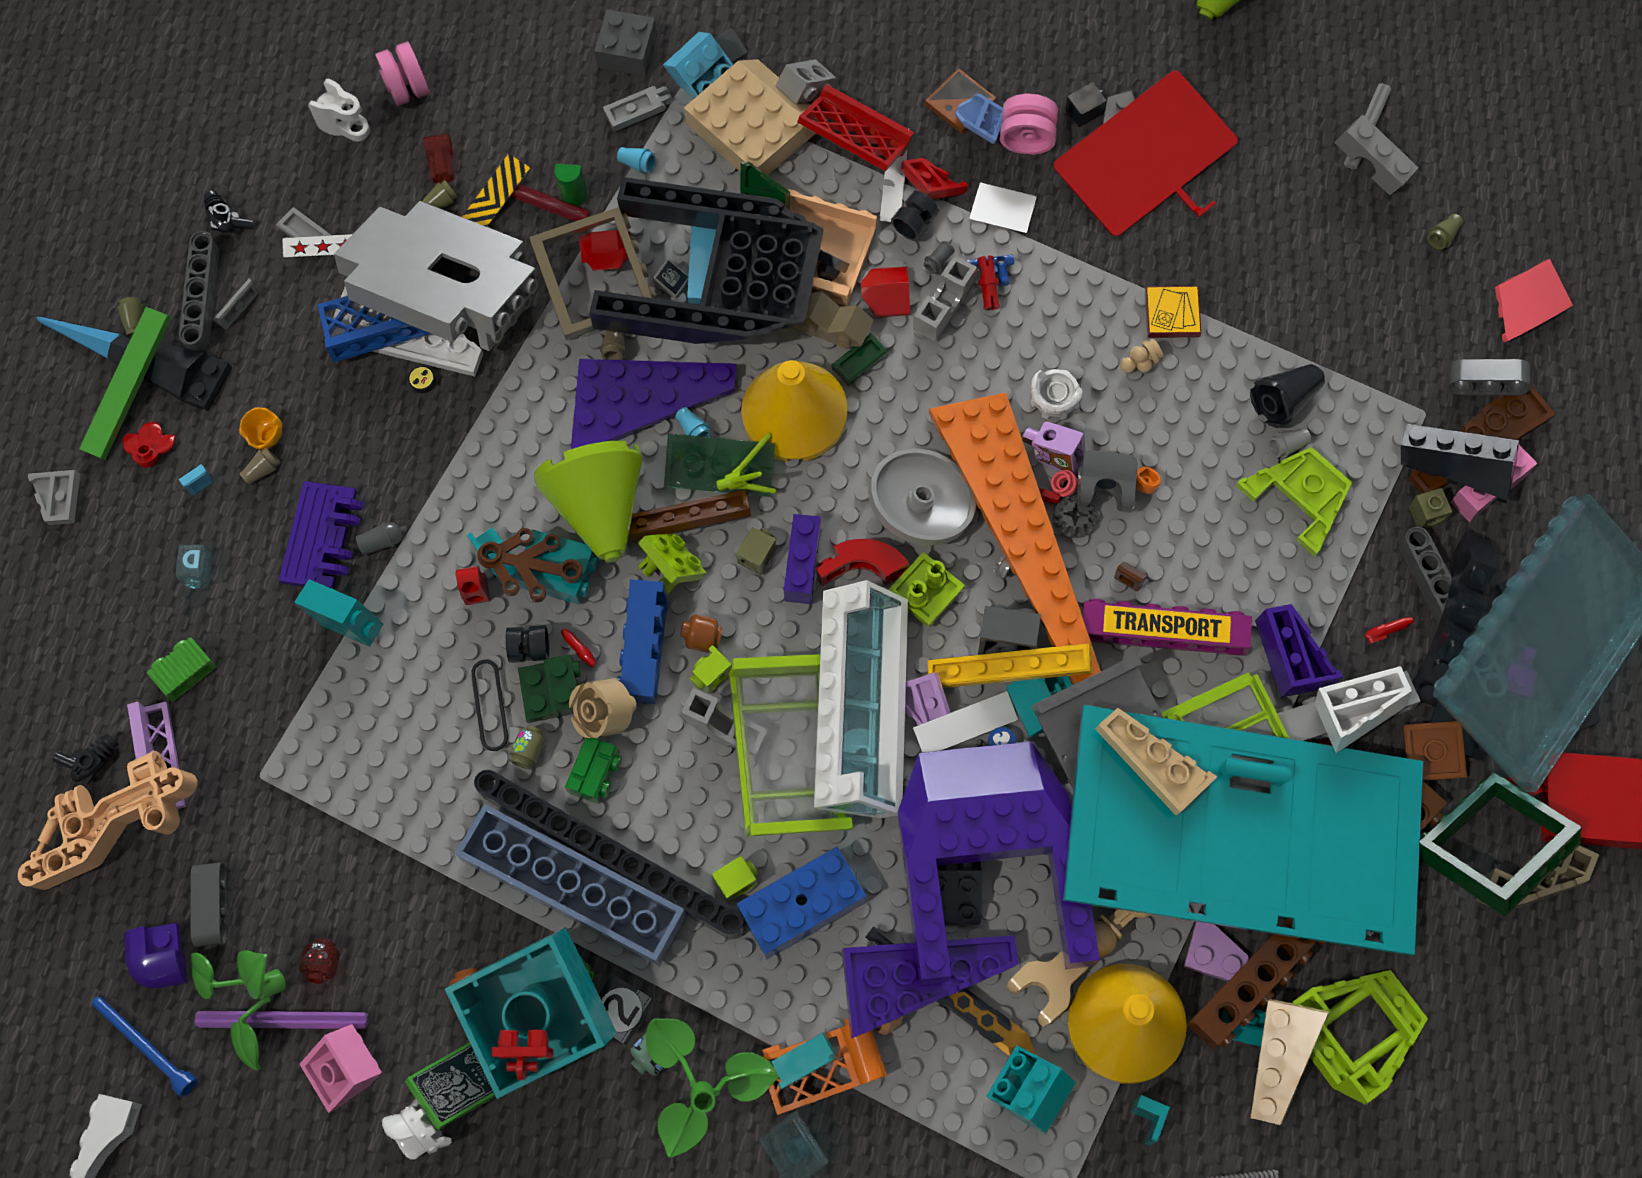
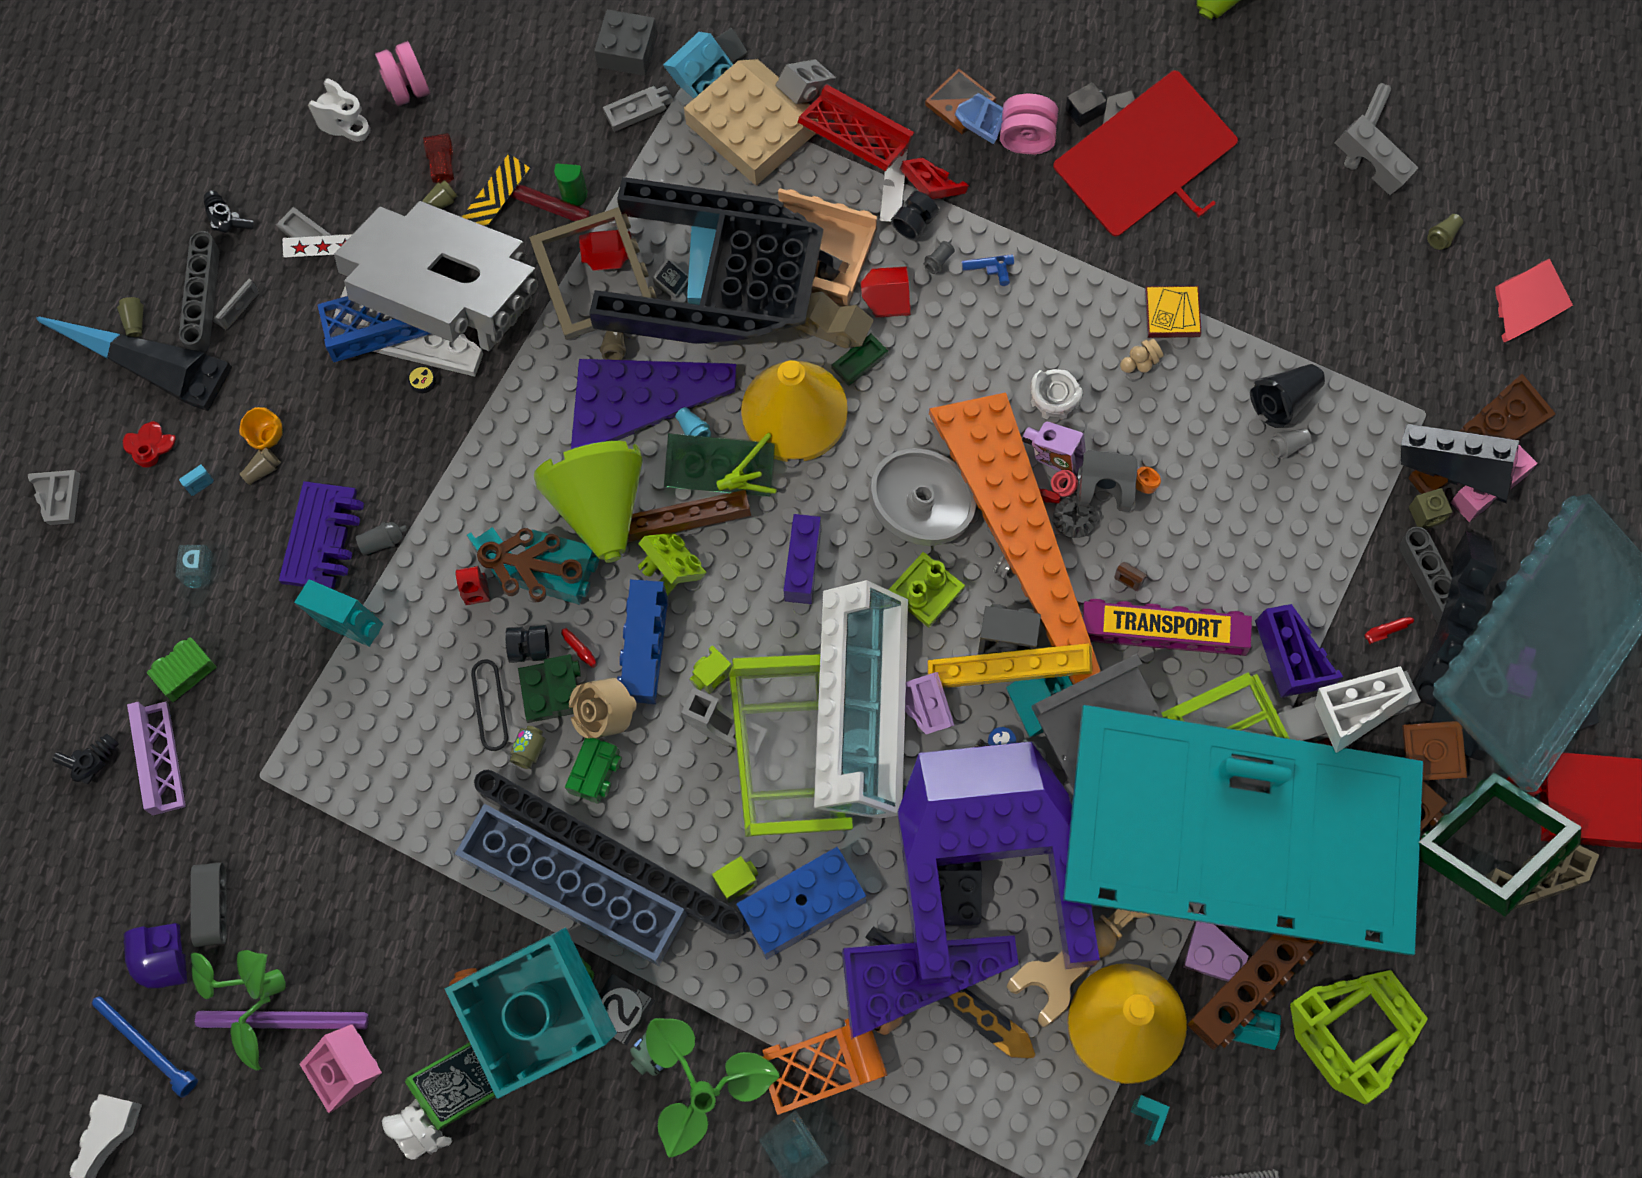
light nougat beam [18,751,197,890] -> none
bright green tile [79,307,172,460] -> none
clear red head [299,939,340,984] -> none
red hips [492,1030,554,1080] -> none
medium azure cone [617,147,657,174] -> none
dark orange head [680,614,722,653] -> none
olive brick [736,527,777,575] -> none
dark green wing [740,161,790,210] -> none
teal panel [771,1032,838,1089] -> none
red arch [816,539,909,586] -> none
light grey arch [913,255,977,342] -> none
white sticker [913,691,1018,753] -> none
white sticker [969,183,1037,233] -> none
red pin [977,255,1000,311] -> none
teal slope [986,1045,1076,1134] -> none
tan wing [1095,708,1217,815] -> none
lime wing [1236,447,1352,557] -> none
tan wing [1251,999,1330,1125] -> none
dark grey beam [1449,359,1531,395] -> none

